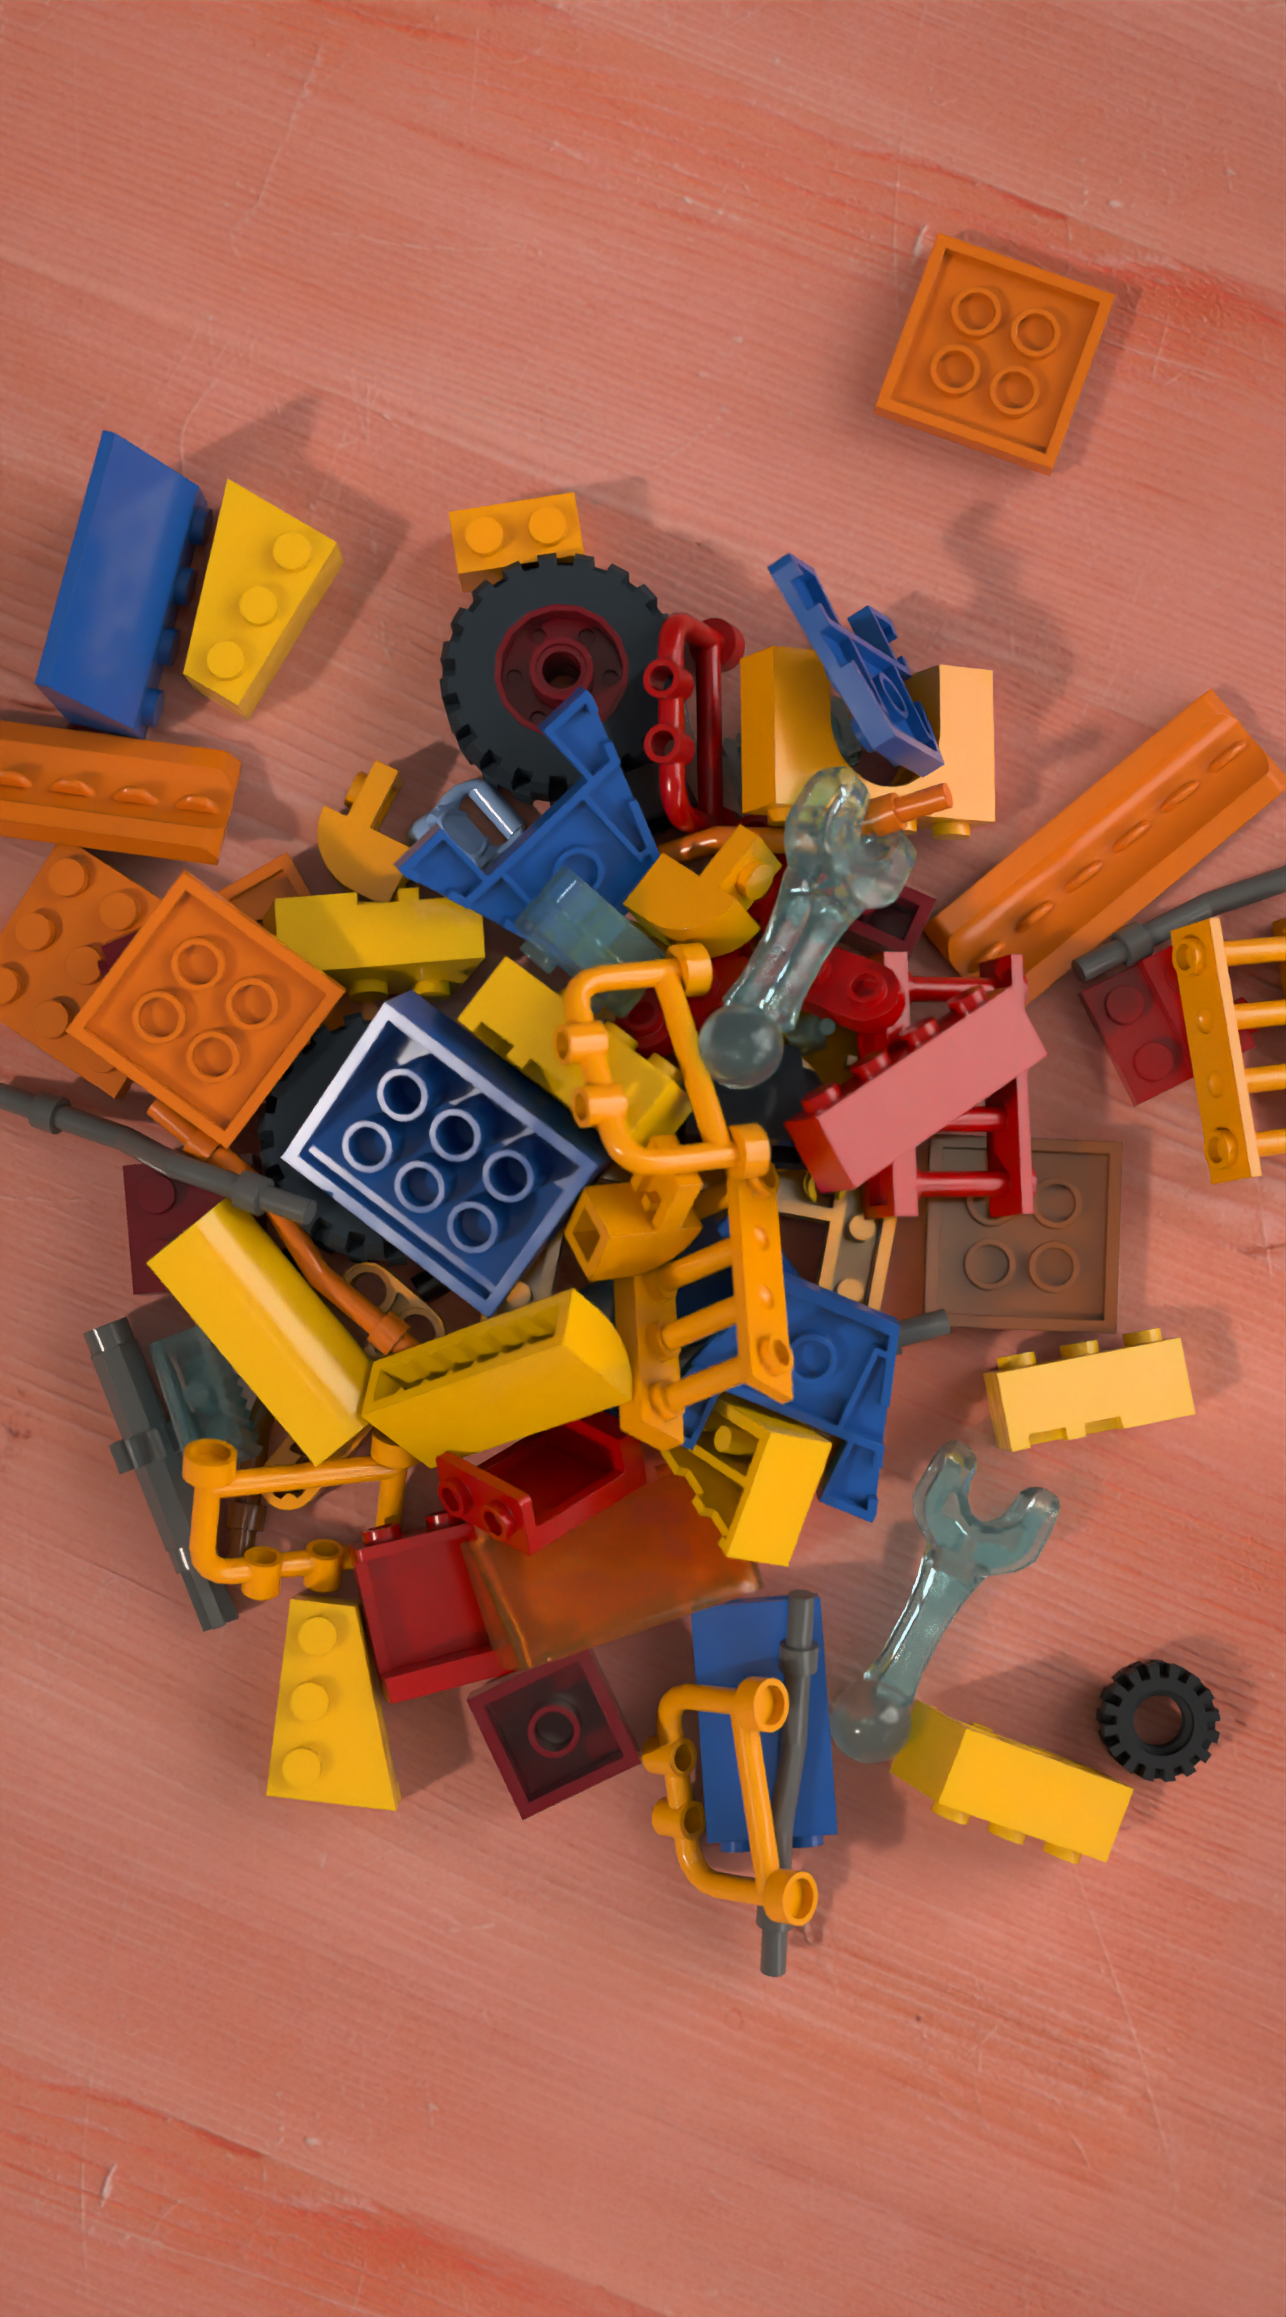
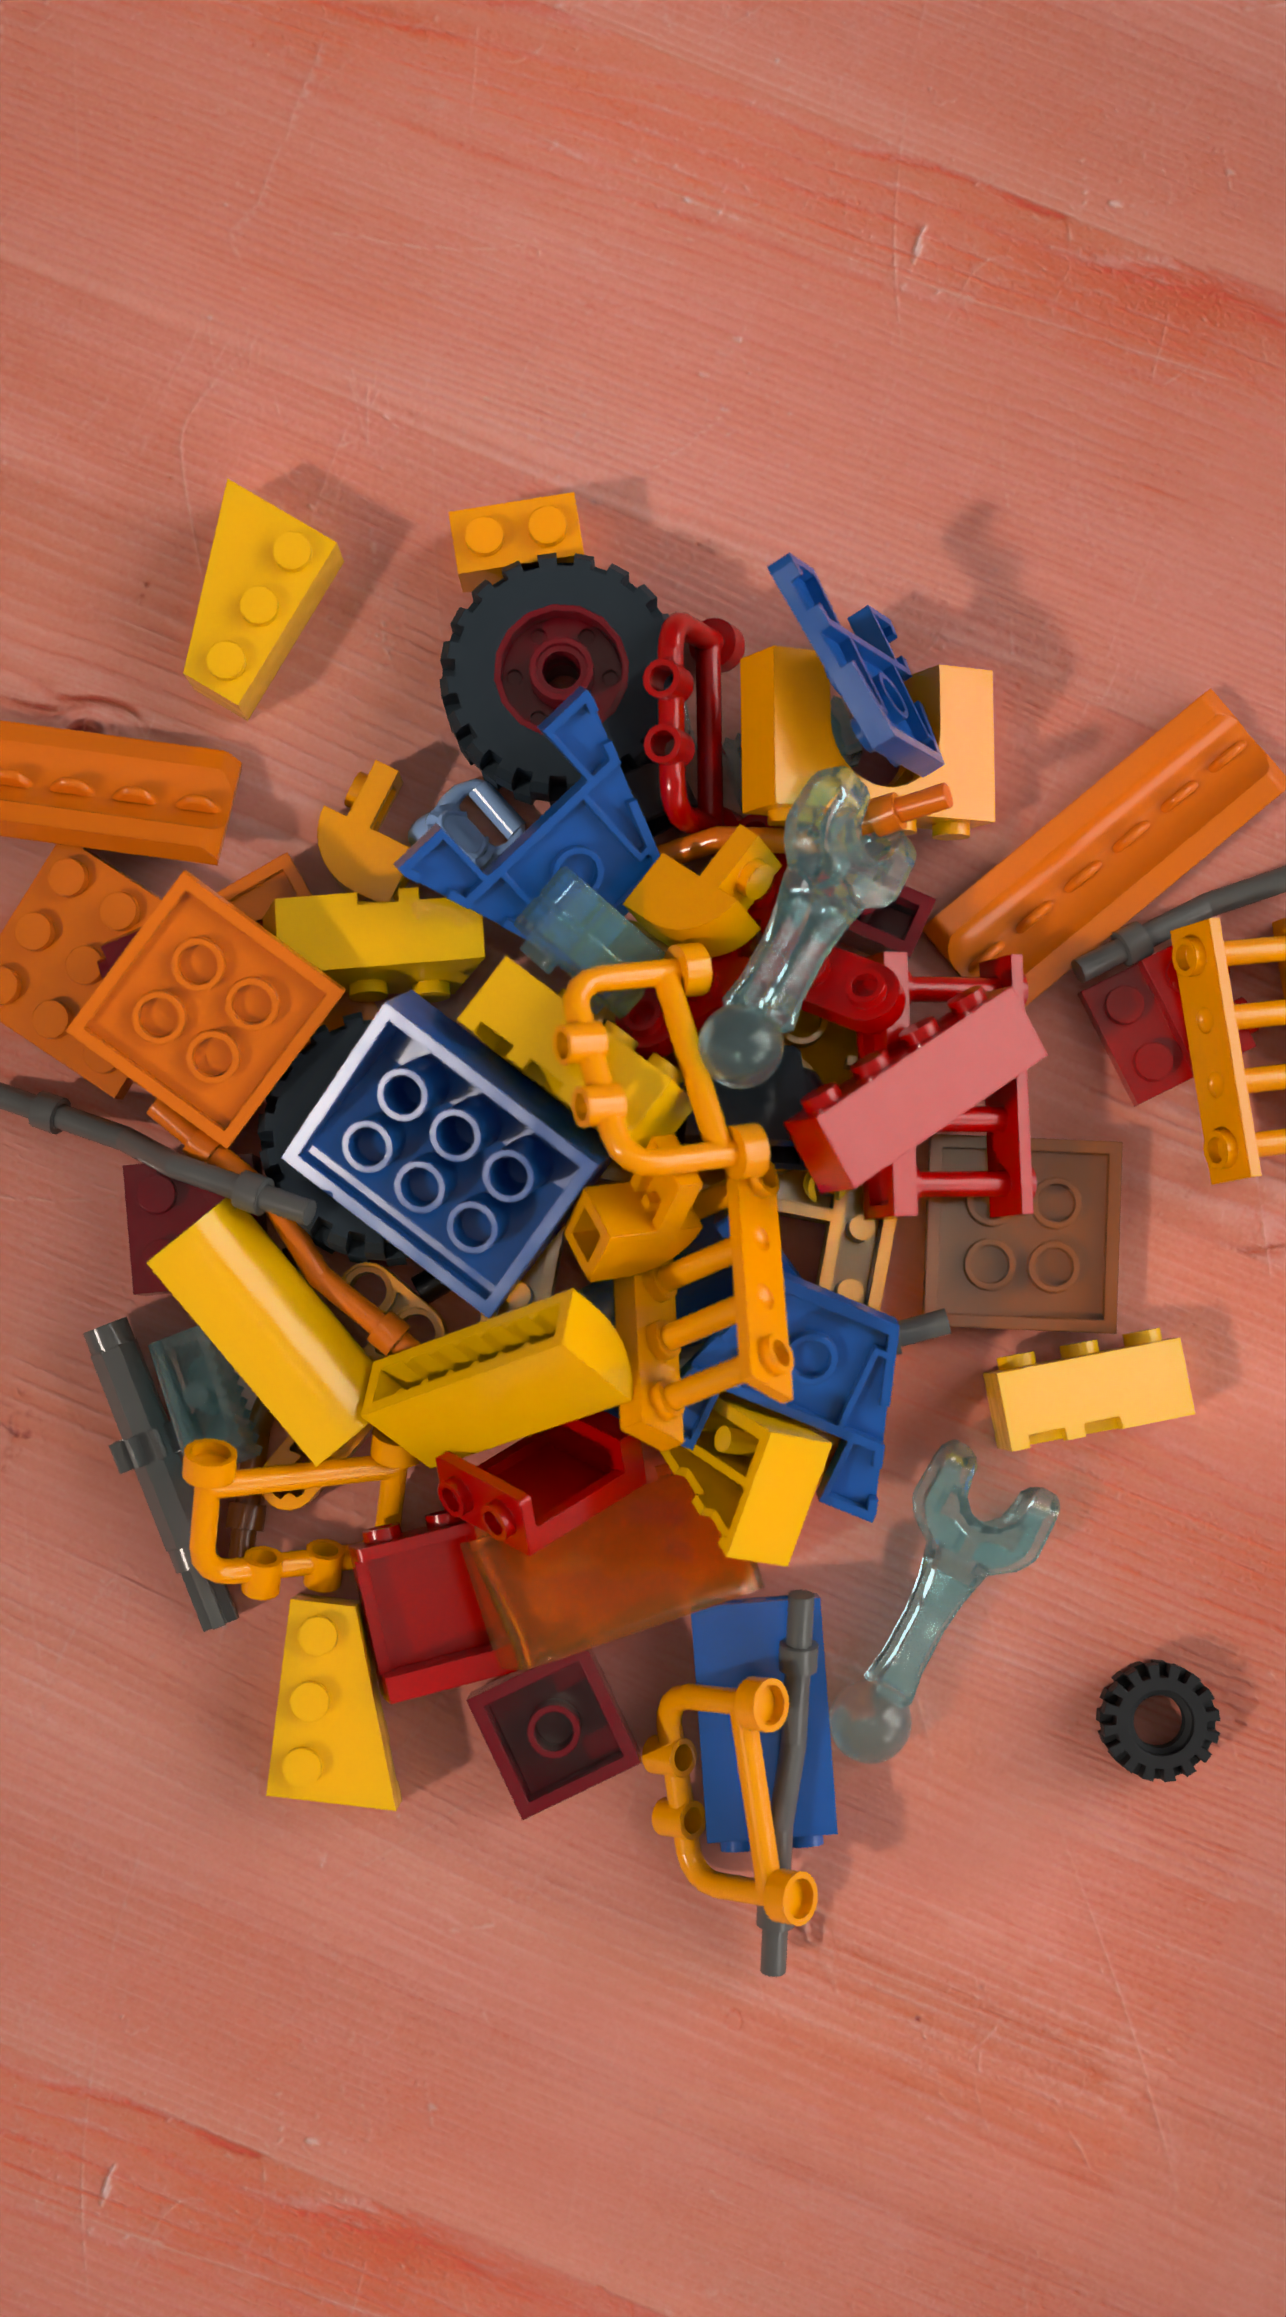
blue slope [34,430,213,739] -> none
clear light blue hand [782,1014,836,1057] -> none
orange plate [873,232,1116,477] -> none
yellow wedge [889,1699,1134,1865] -> none

